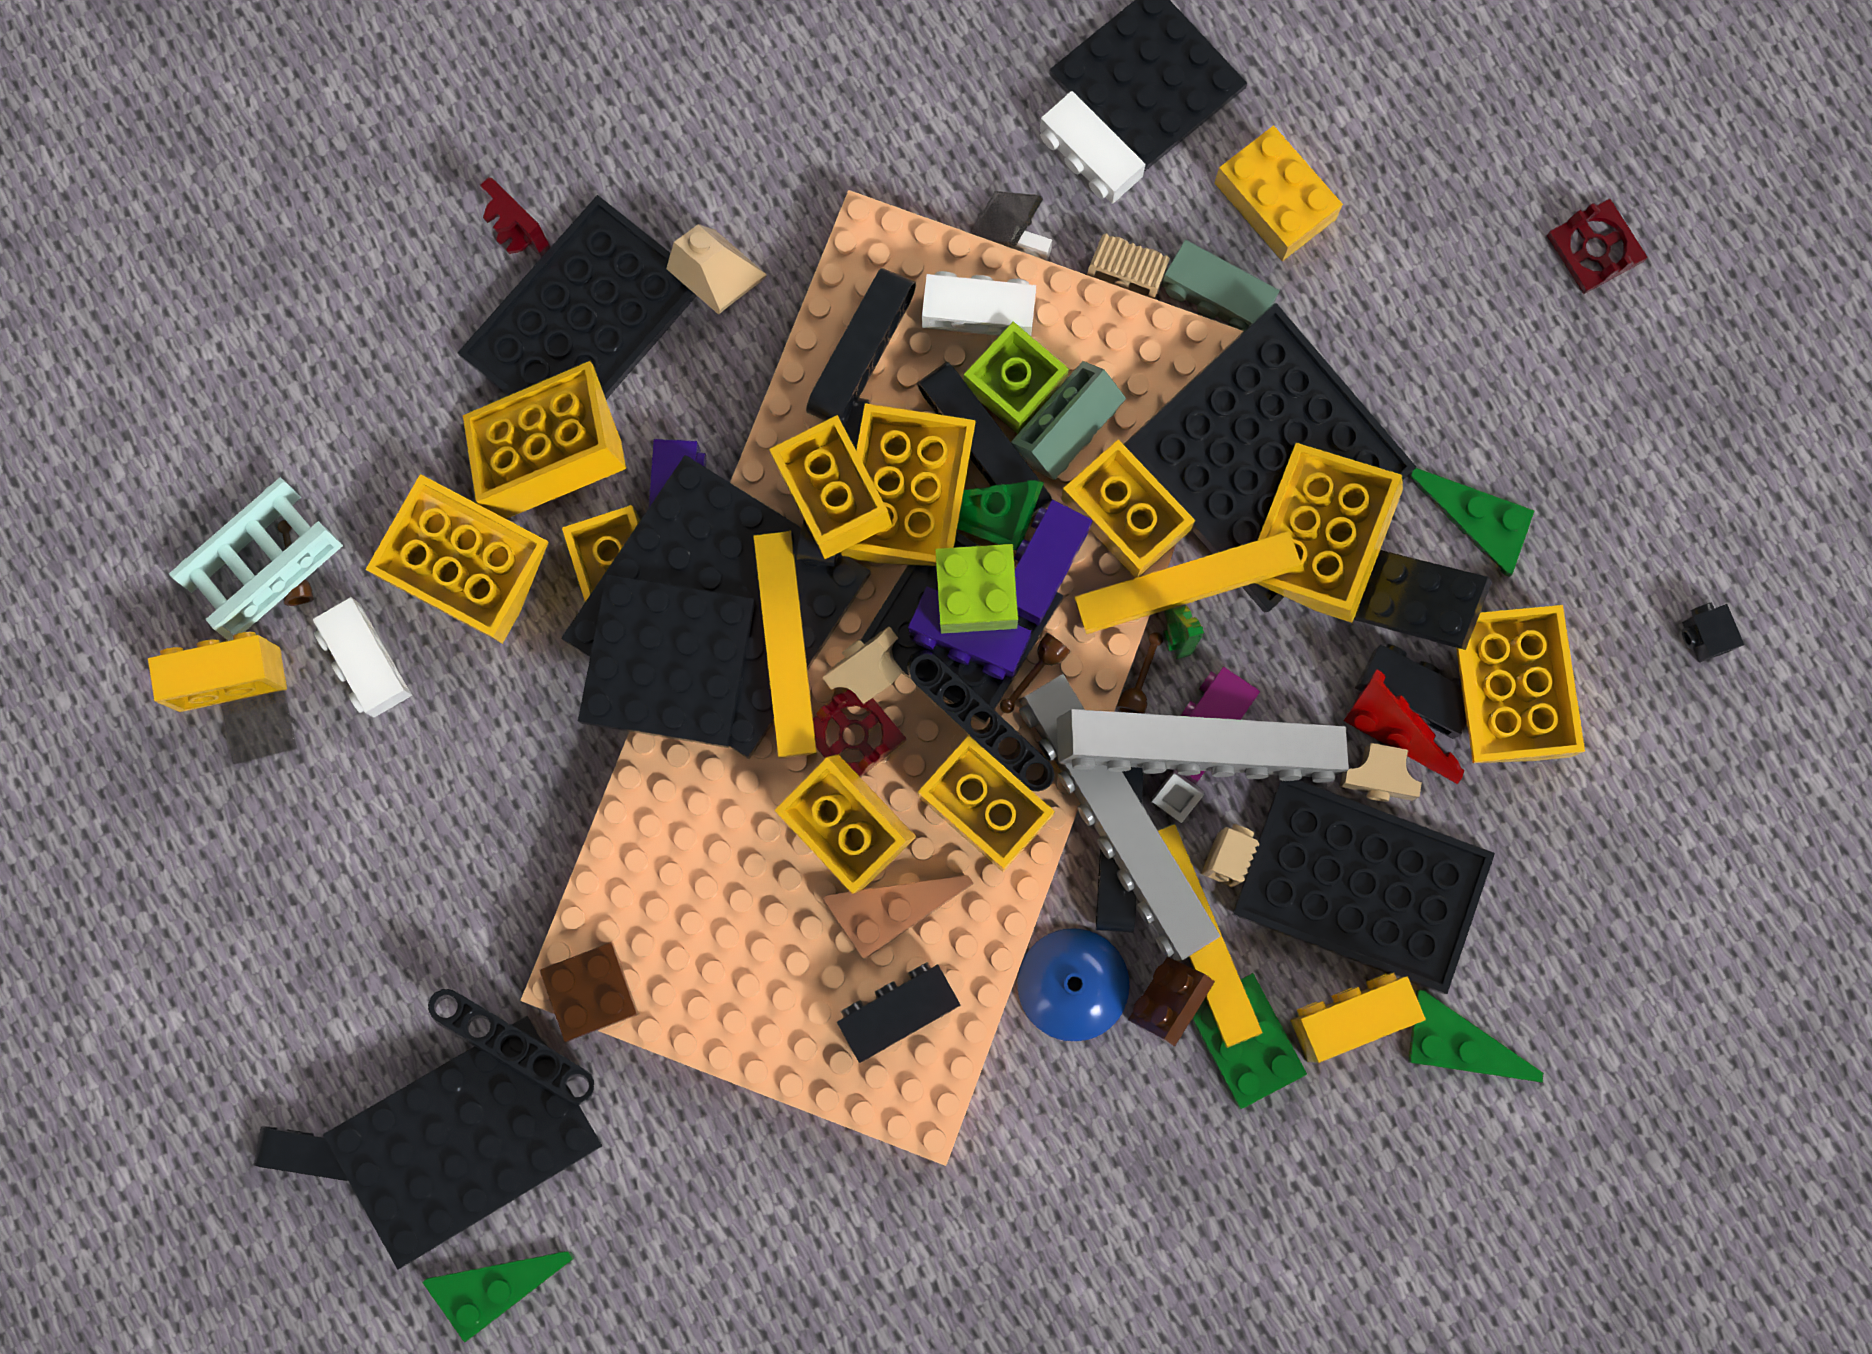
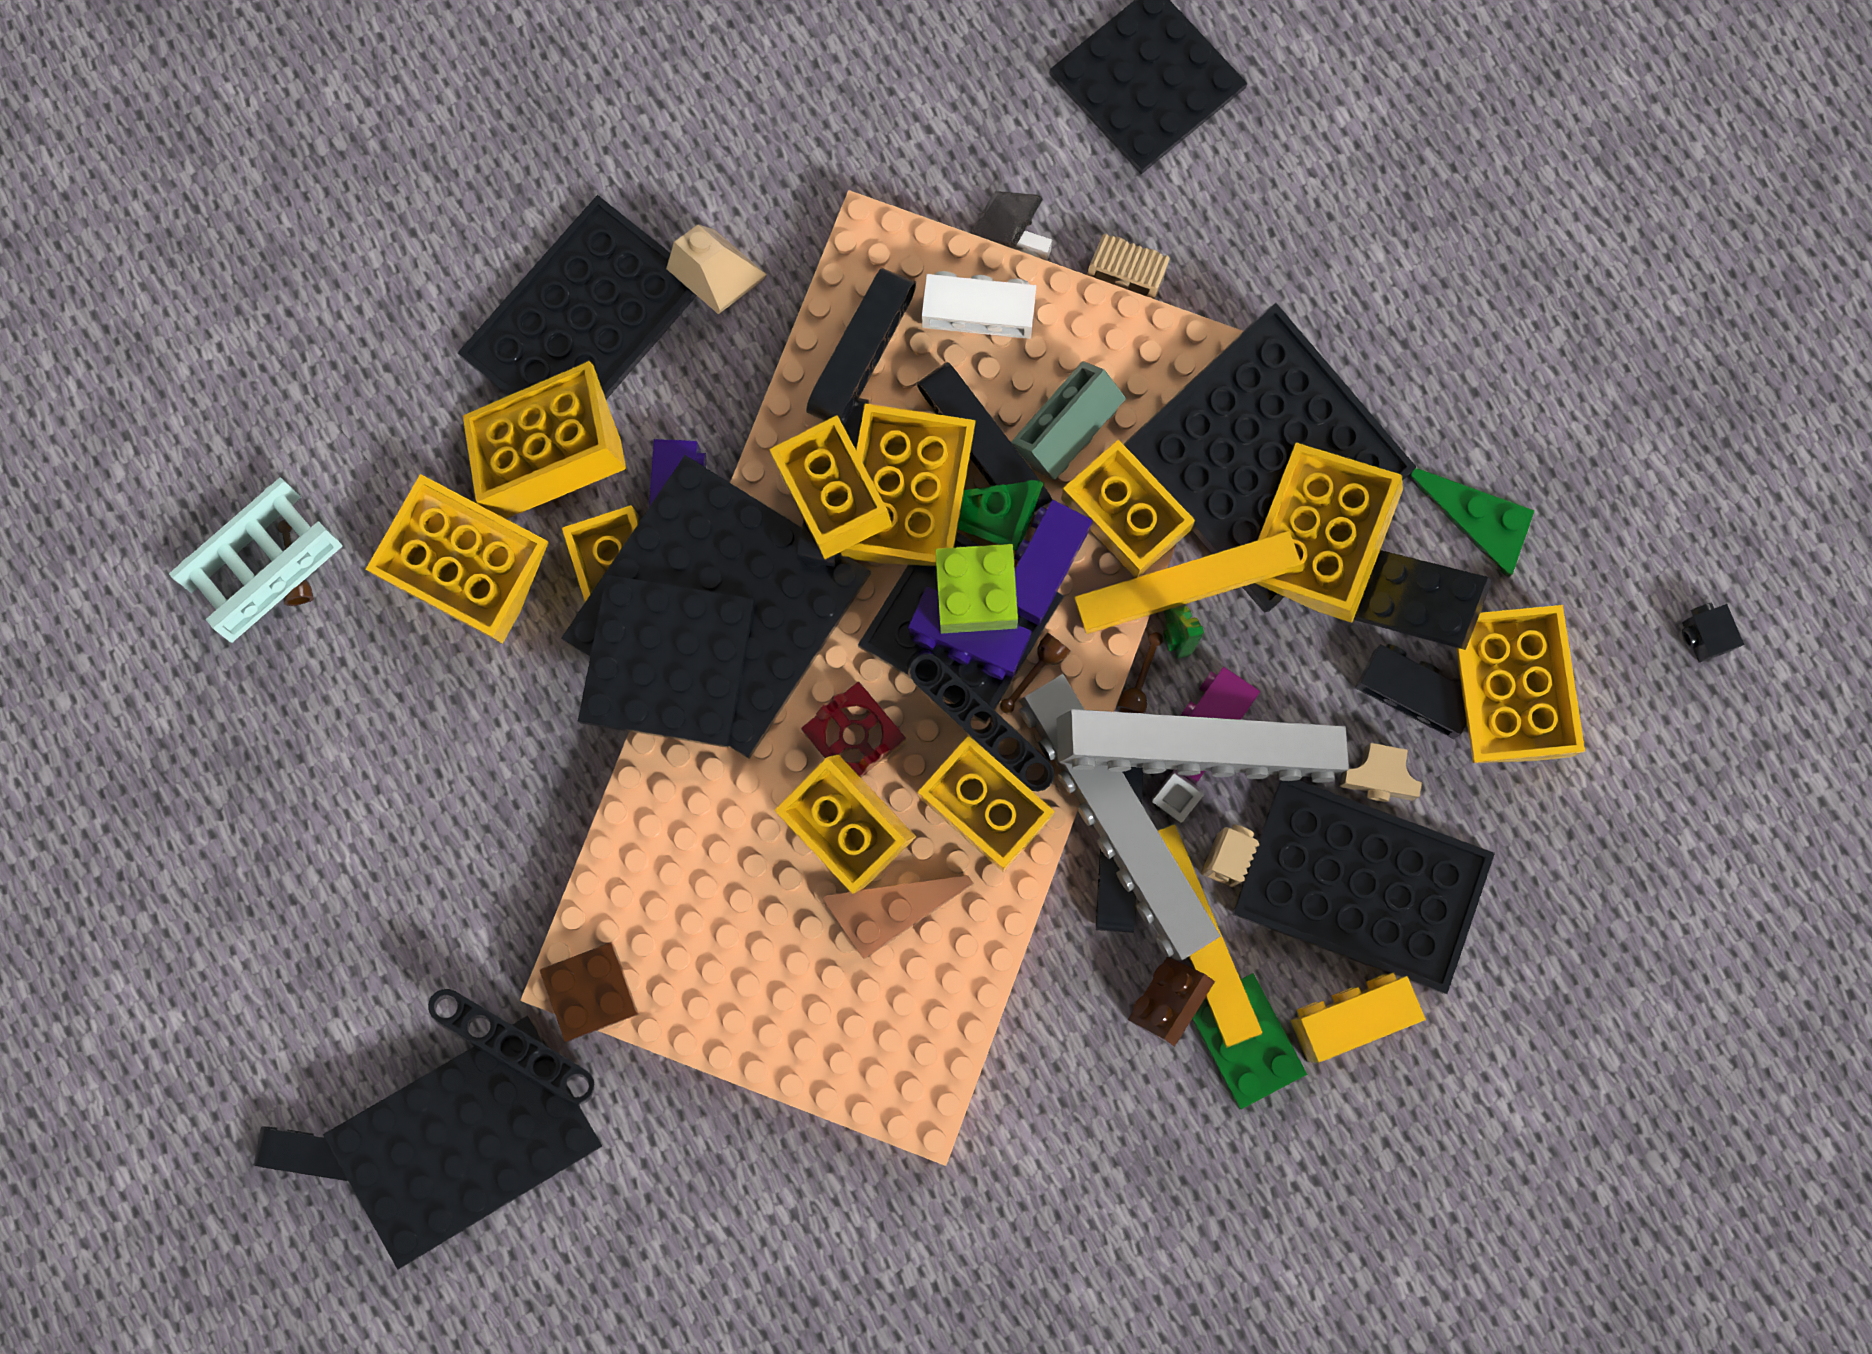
yellow brick [148,632,287,712] -> none
clear smoke piece [221,691,297,765] -> none
white brick [313,597,412,717] -> none
green wing [422,1251,575,1343] -> none
dark red piece [480,177,551,258] -> none
yellow tile [754,531,817,759] -> none
tan brick [822,627,903,704] -> none
black brick [837,962,961,1063] -> none
lime brick [964,321,1069,434] -> none
blue dish [1017,928,1130,1041] -> none
white brick [1040,91,1145,204] -> none
sand green brick [1162,239,1280,331] -> none
yellow brick [1214,125,1343,261] -> none
red wing [1344,669,1465,784] -> none
green wing [1408,990,1544,1083] -> none
dark red piece [1546,199,1648,294] -> none

